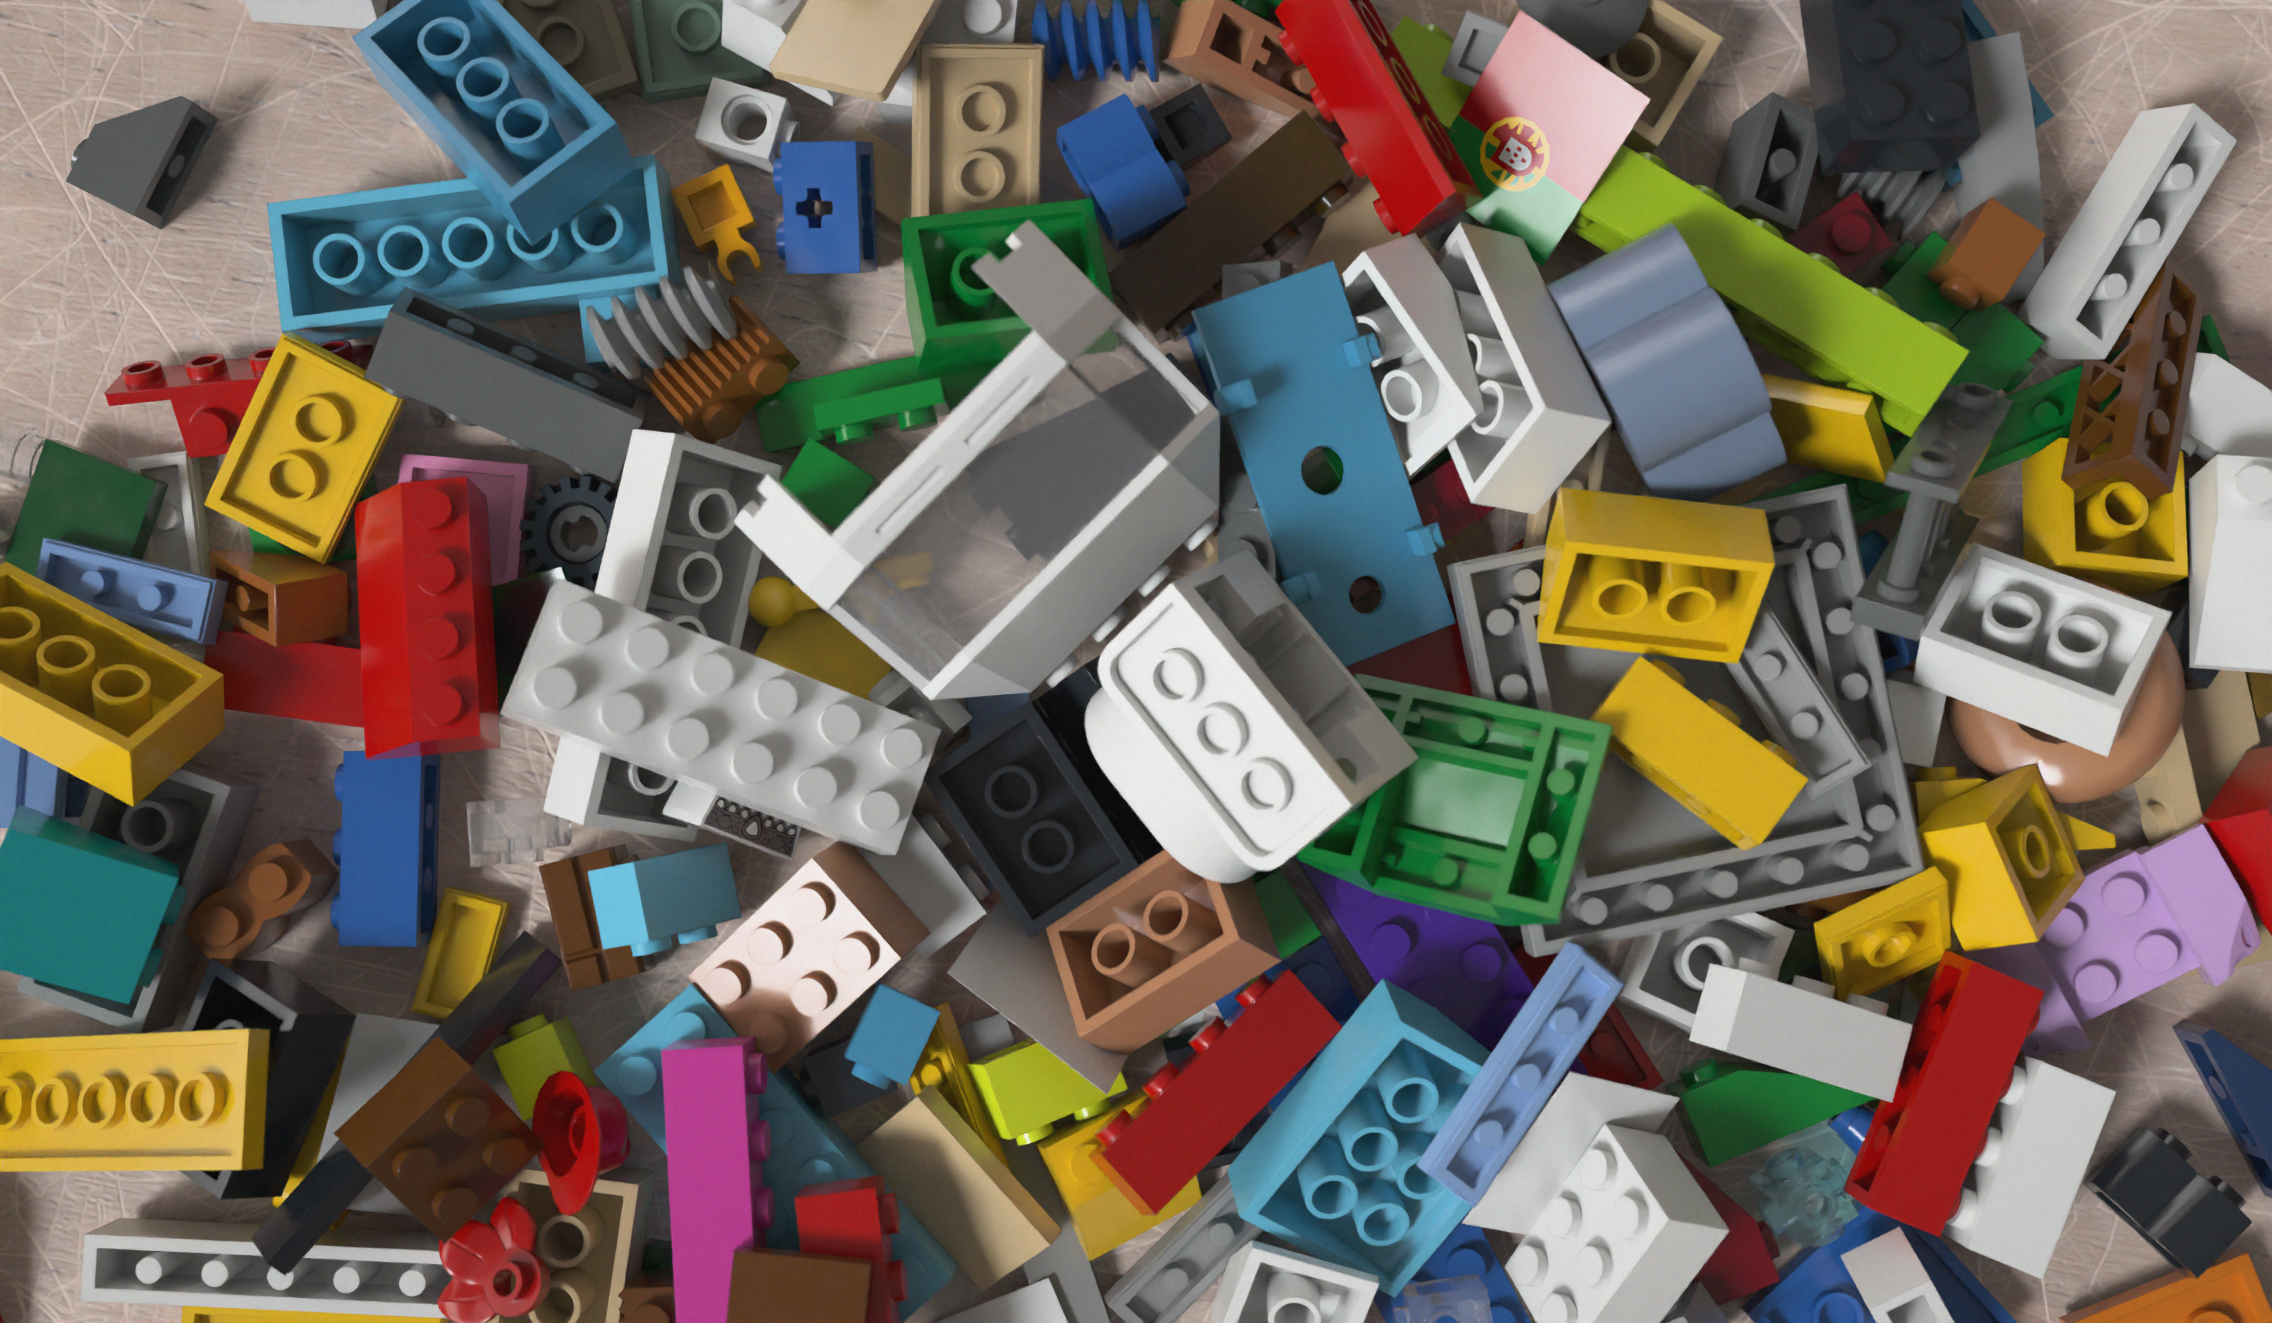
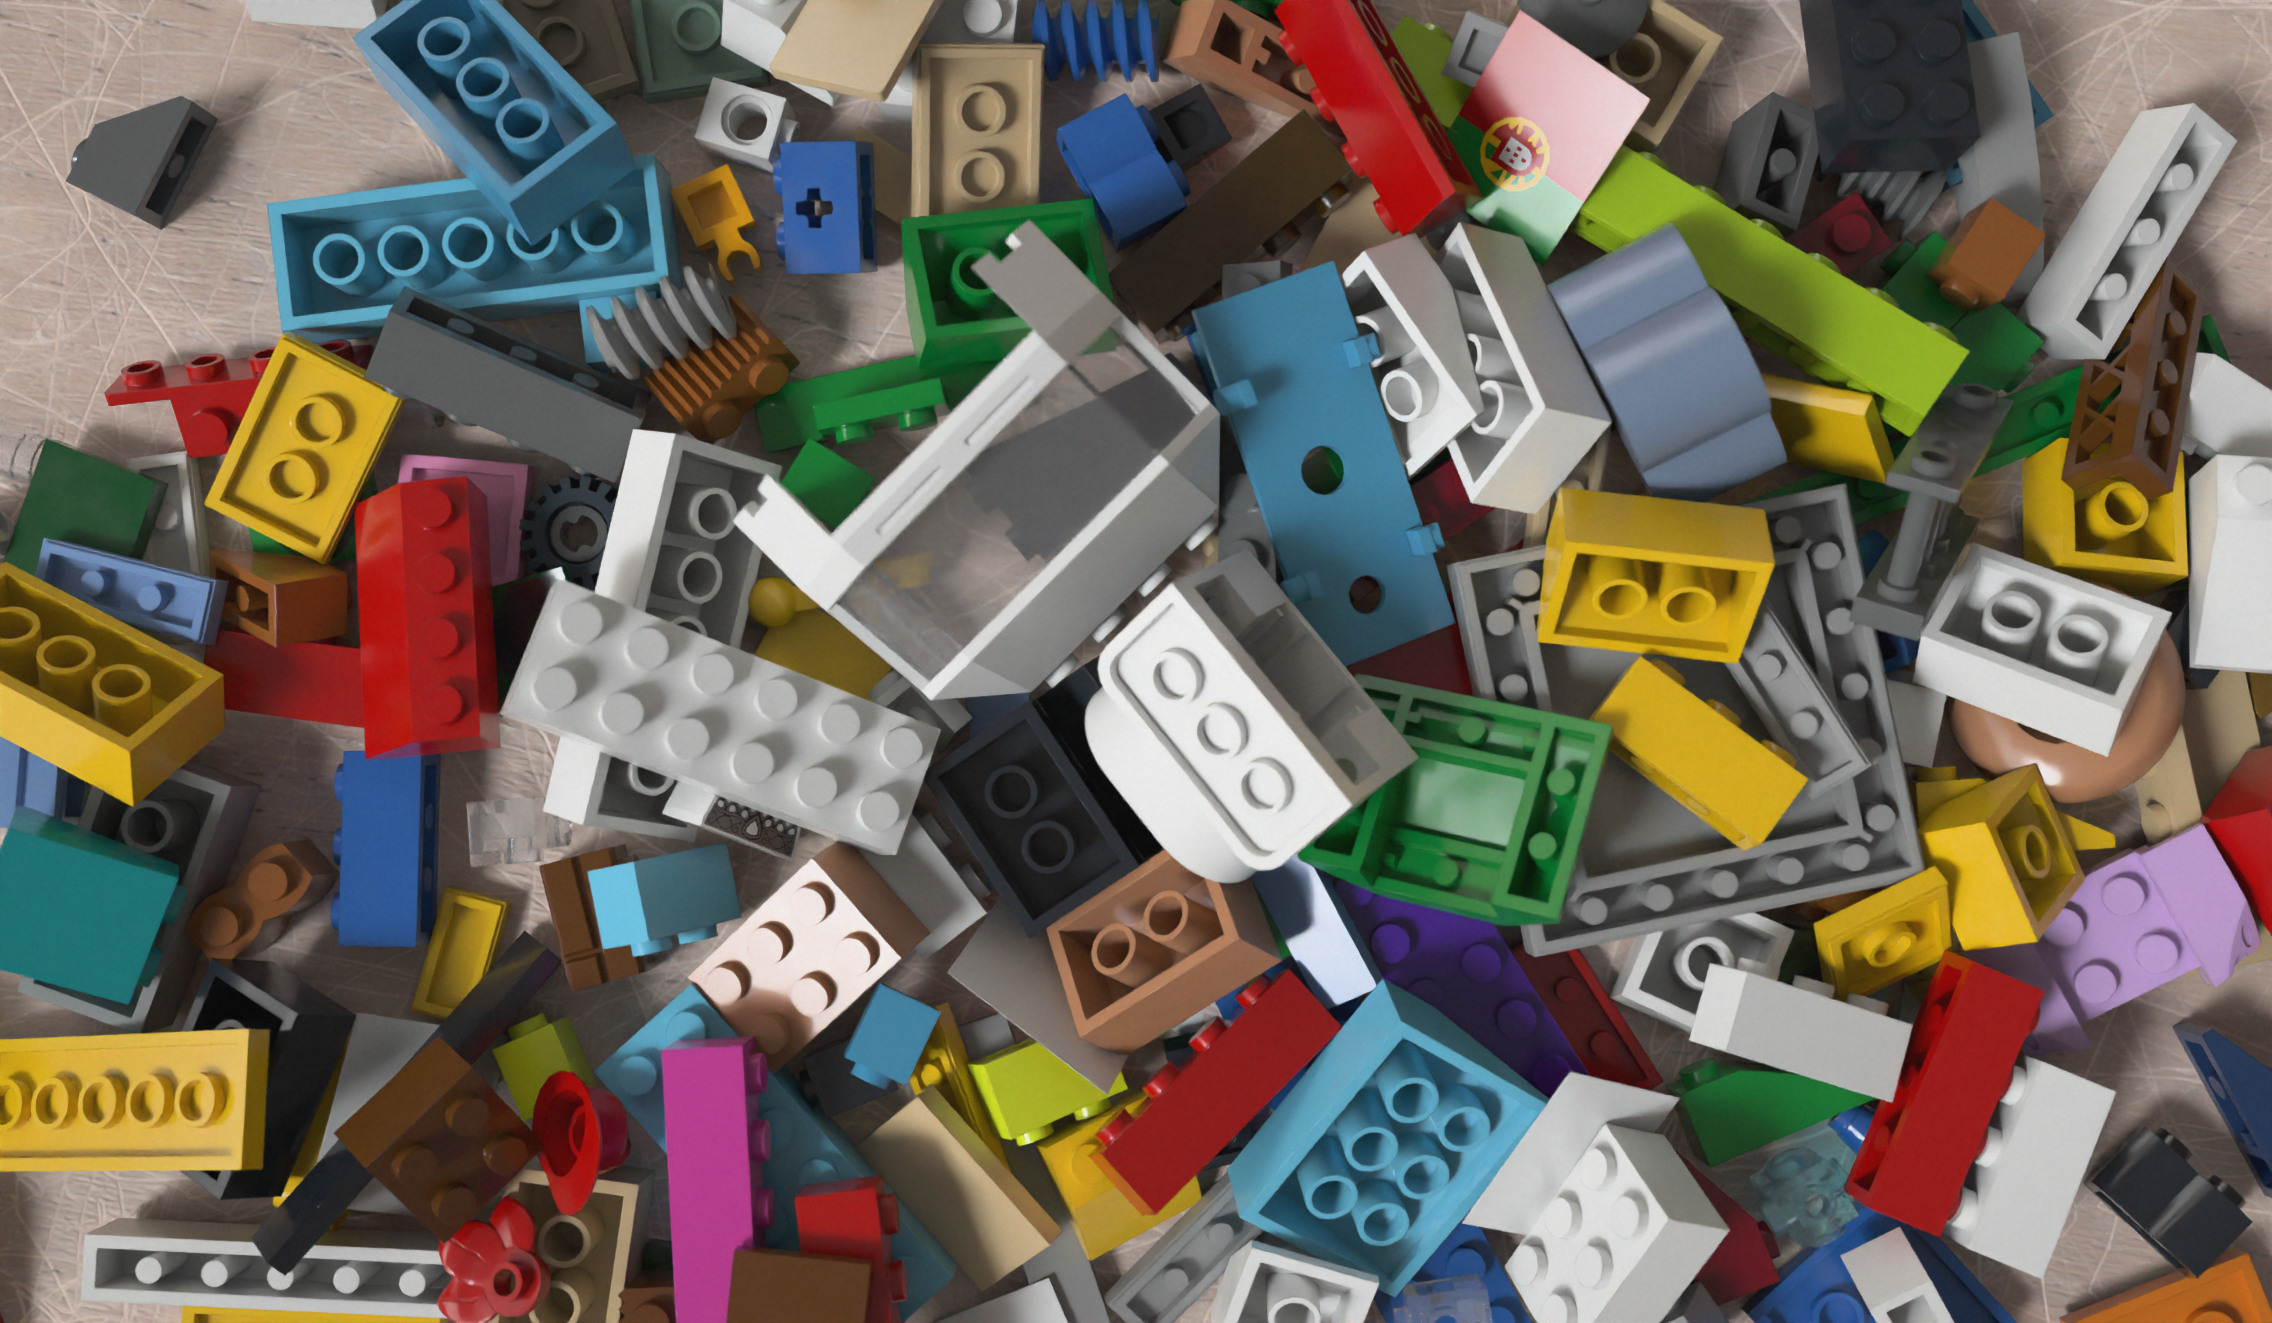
light blue tile [1416,942,1625,1208] -> none
none -> medium blue tile [1251,853,1383,1010]

